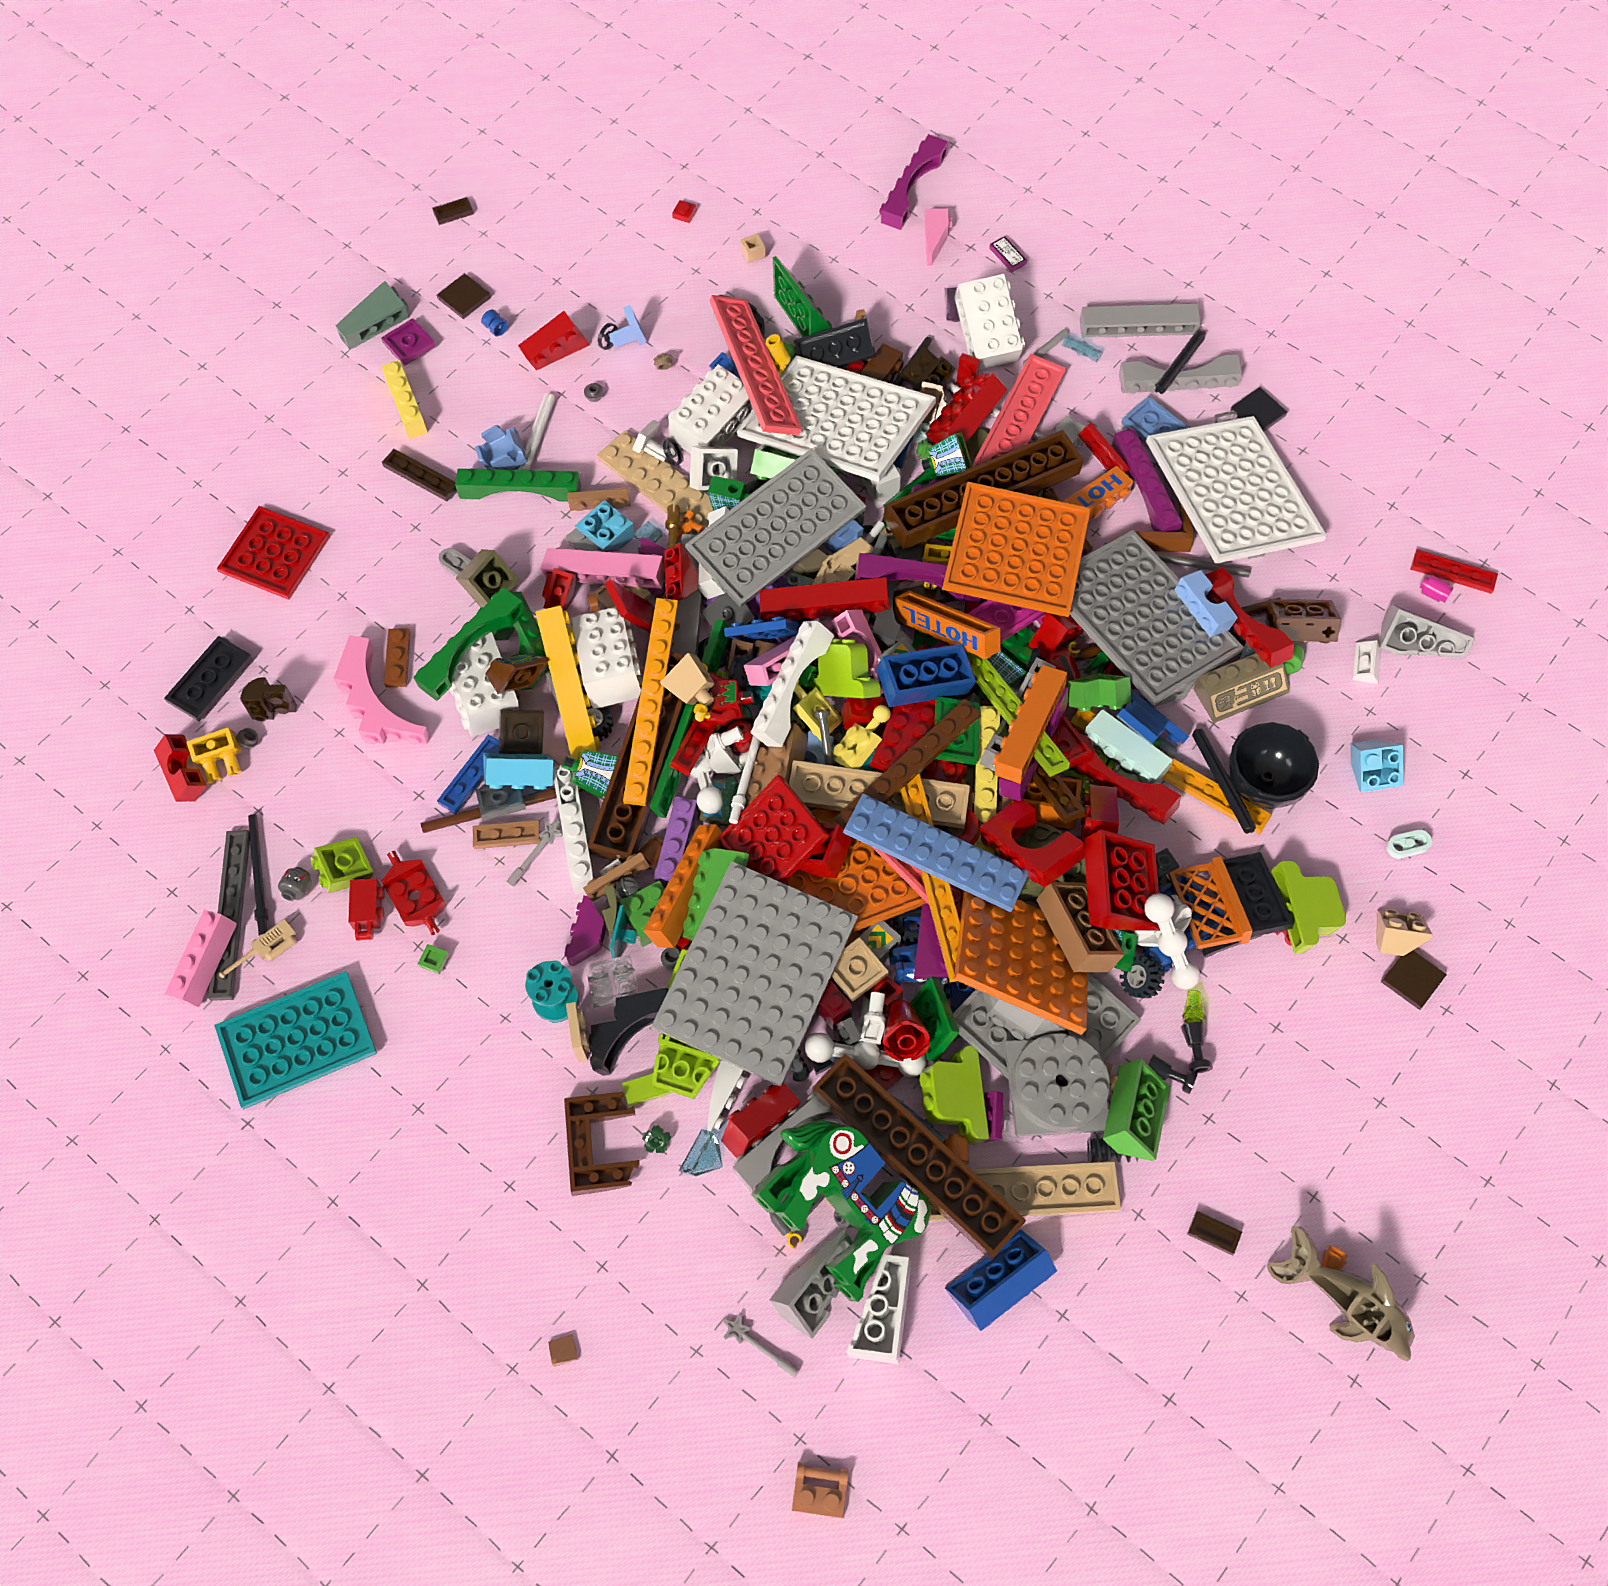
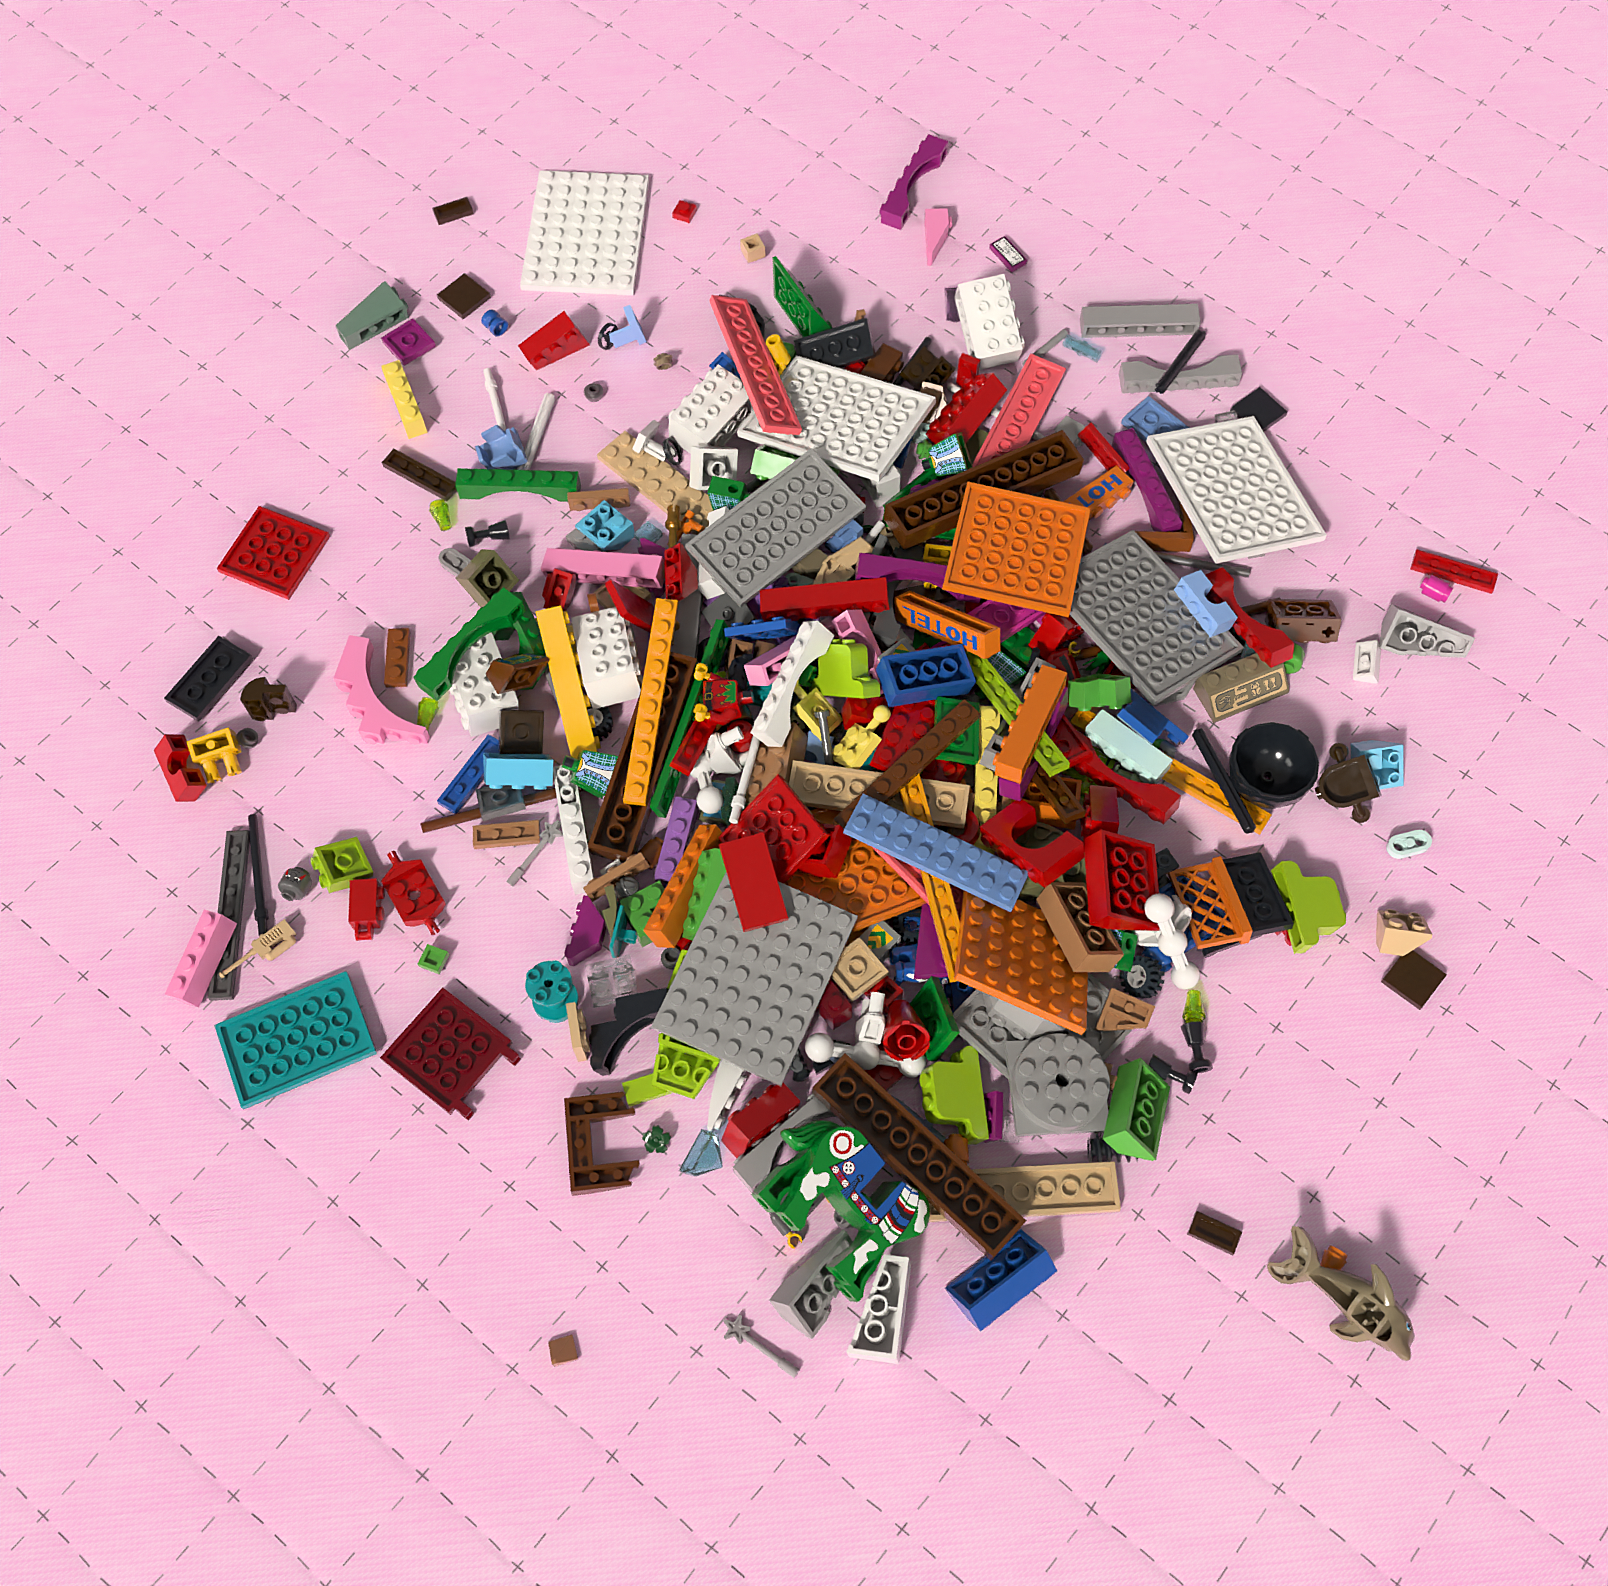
tan torso [660,653,714,707] -> none
nougat plate [792,1462,849,1519] -> none
dark grey hinge [836,1017,862,1045] -> none
none -> dark red plate [380,987,521,1121]
none -> clear neon green cone [417,697,439,730]
none -> clear neon green cone [429,499,452,531]
none -> black piece [465,519,510,547]
none -> white bar [483,368,506,431]
none -> white plate [520,170,649,295]
none -> red tile [719,832,788,932]
none -> medium nougat wing [1094,988,1155,1031]
none -> dark brown piece [1315,743,1382,823]

